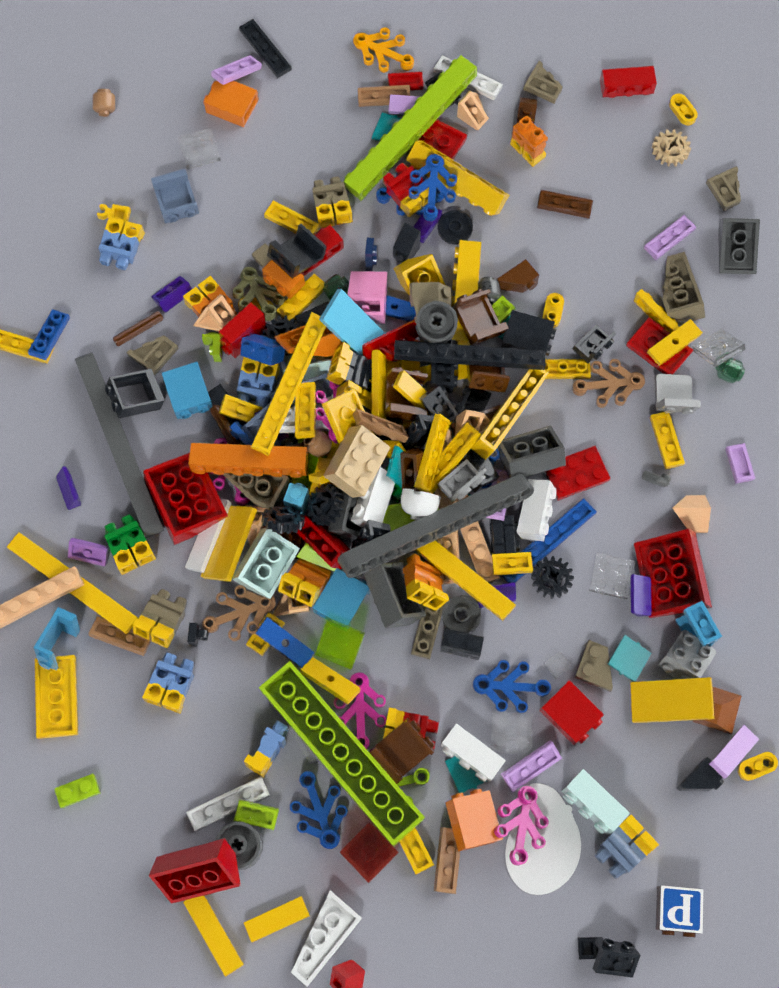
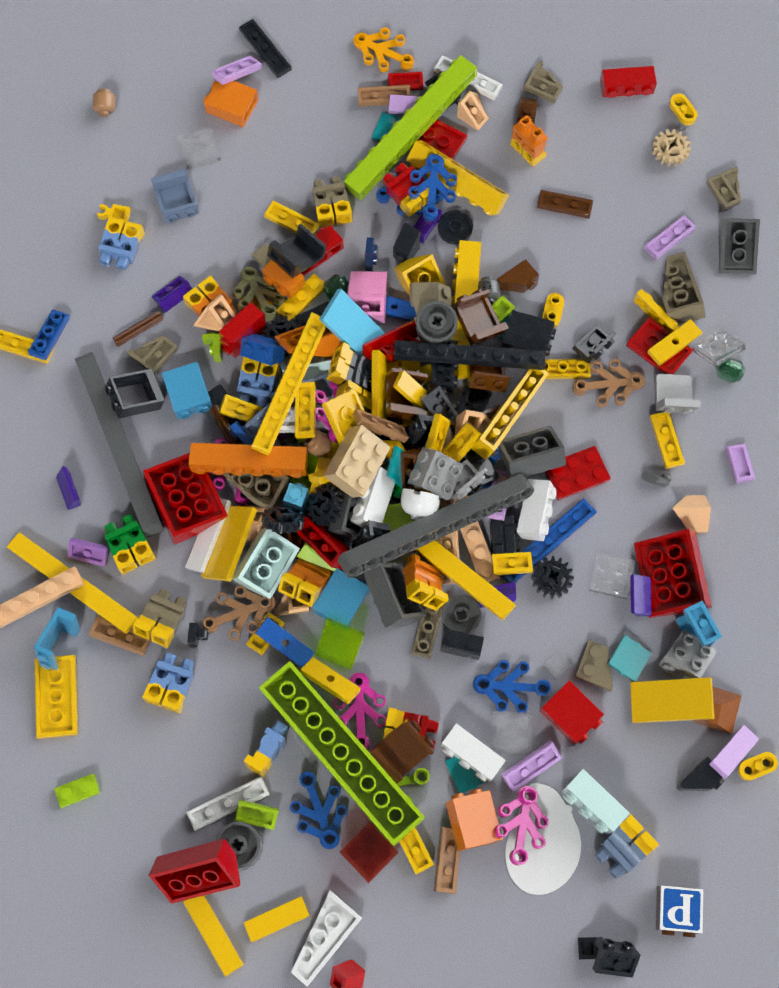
none -> light grey bracket [408,447,463,500]

